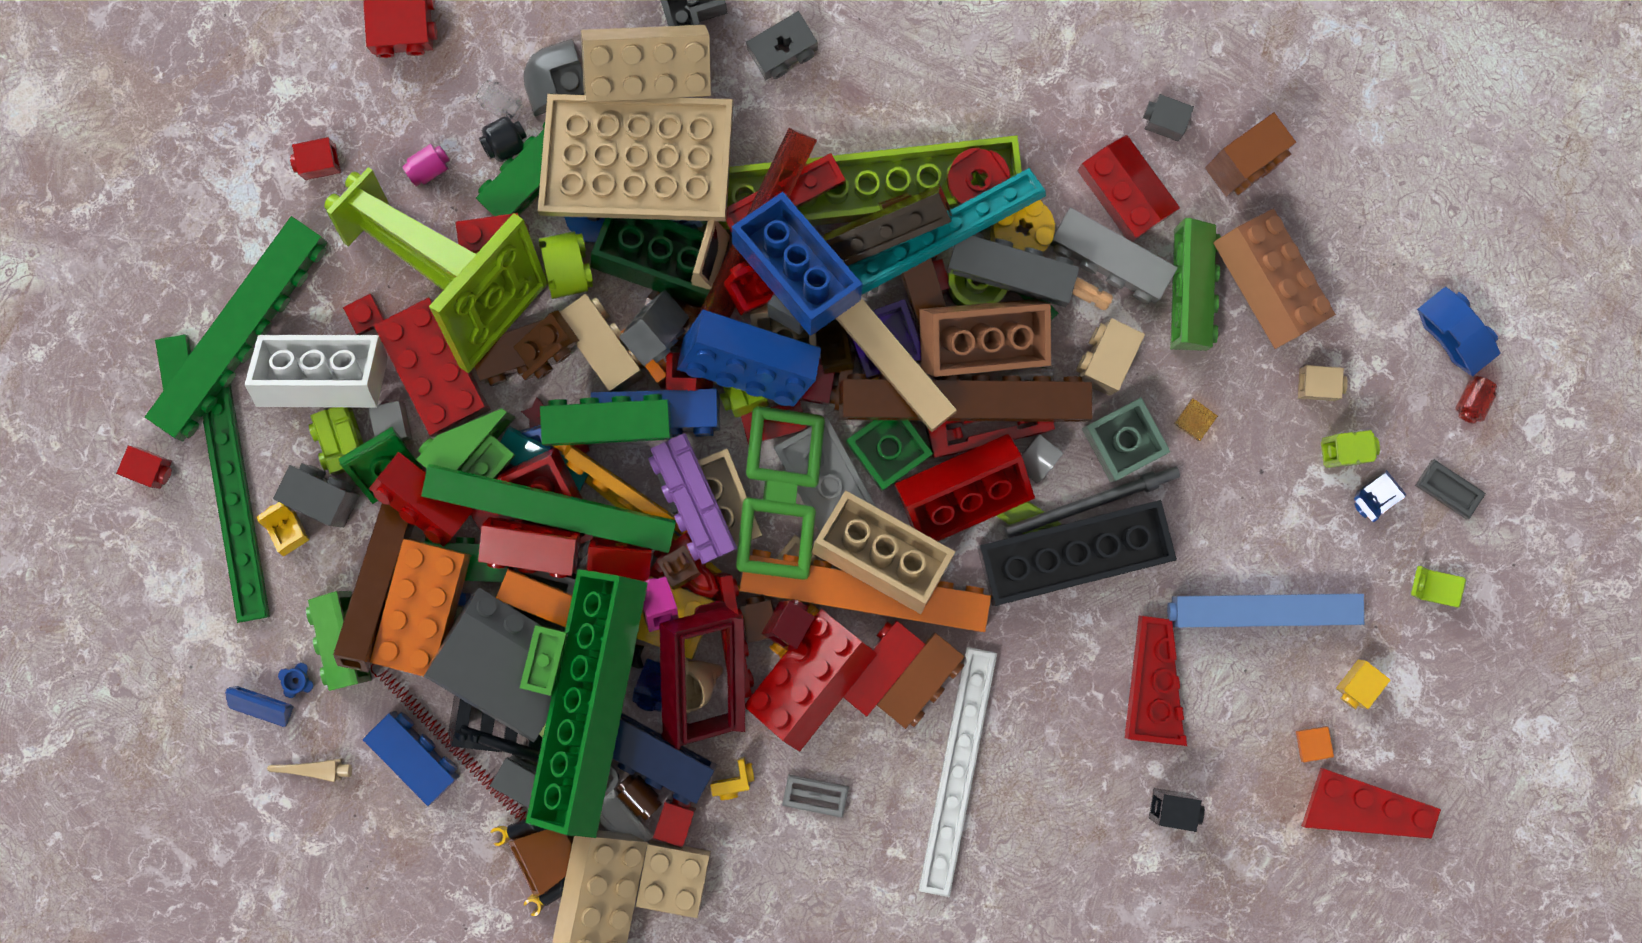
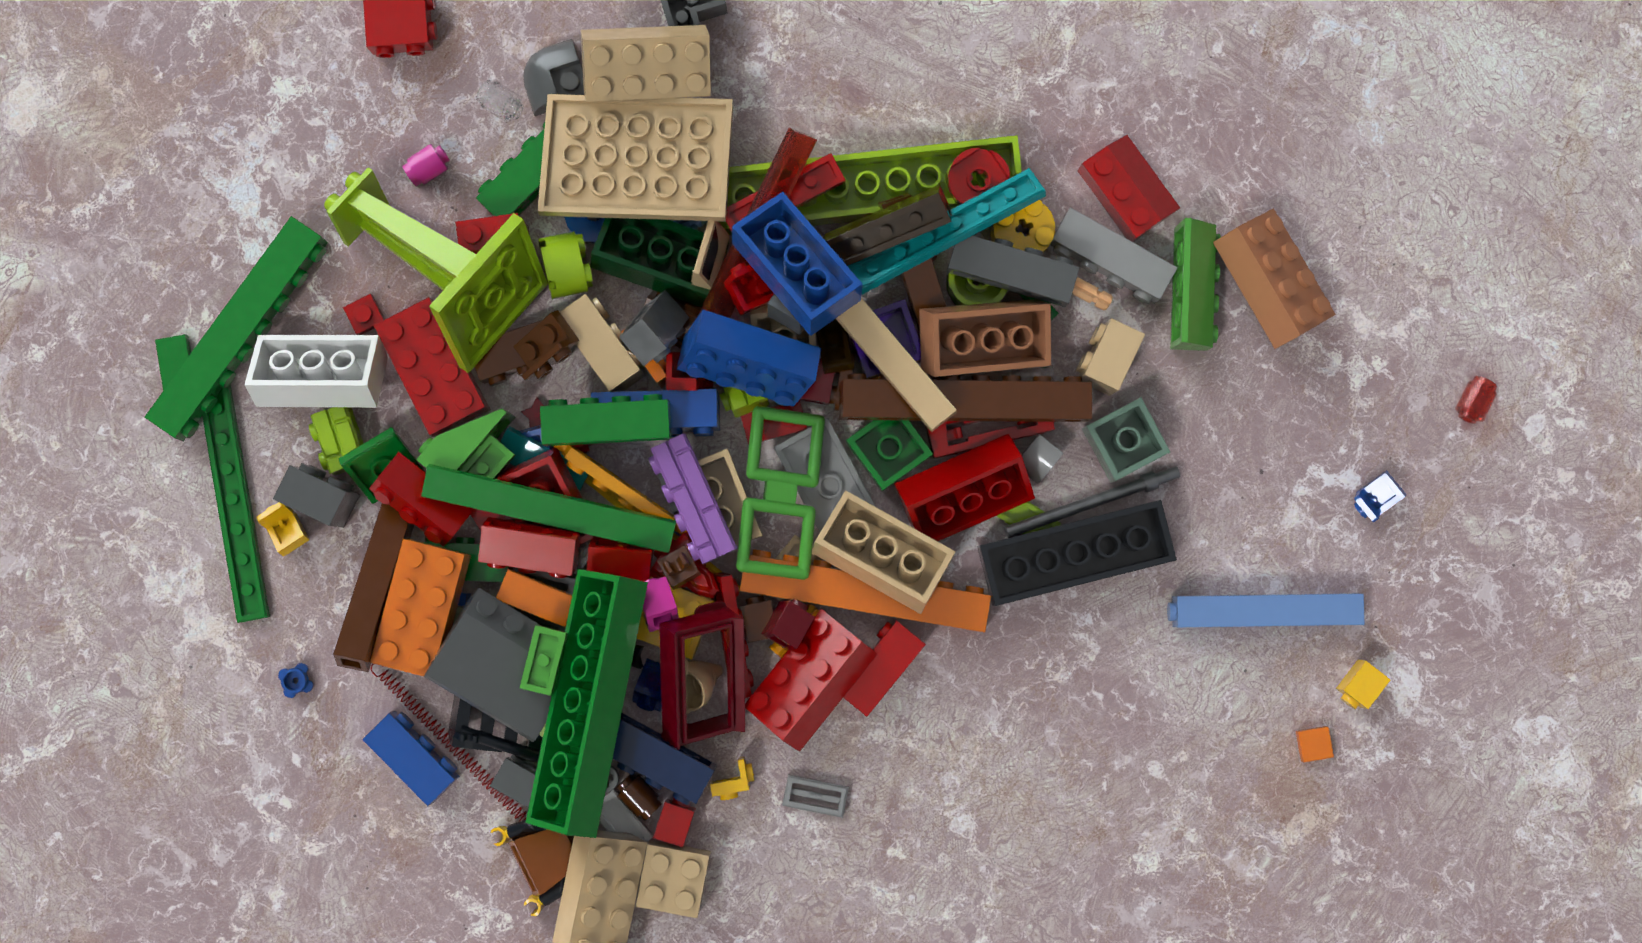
red brick [116,445,172,489] -> none
blue slope [225,686,294,727] -> none
tan piece [267,758,352,782] -> none
red brick [290,137,341,180] -> none
bright green slope [306,591,372,691] -> none
light grey brick [368,401,412,441] -> none
black head [479,117,527,162] -> none
dark grey brick [746,11,818,80] -> none
dark orange brick [877,632,965,729] -> none
white tile [918,647,997,897] -> none
red tile [932,259,951,294] -> none
red wing [1124,615,1187,746] -> none
dark grey brick [1143,94,1194,141] -> none
black brick [1149,788,1205,832] -> none
clear yellow tile [1174,398,1218,441] -> none
dark orange brick [1205,112,1297,197] -> none
tan brick [1298,365,1348,401] -> none
red wing [1301,768,1441,839] -> none
lime brick [1321,430,1380,468] -> none
lime bracket [1411,565,1466,608] -> none
dark grey tile [1415,459,1486,519] -> none
blue brick [1417,286,1501,377] -> none

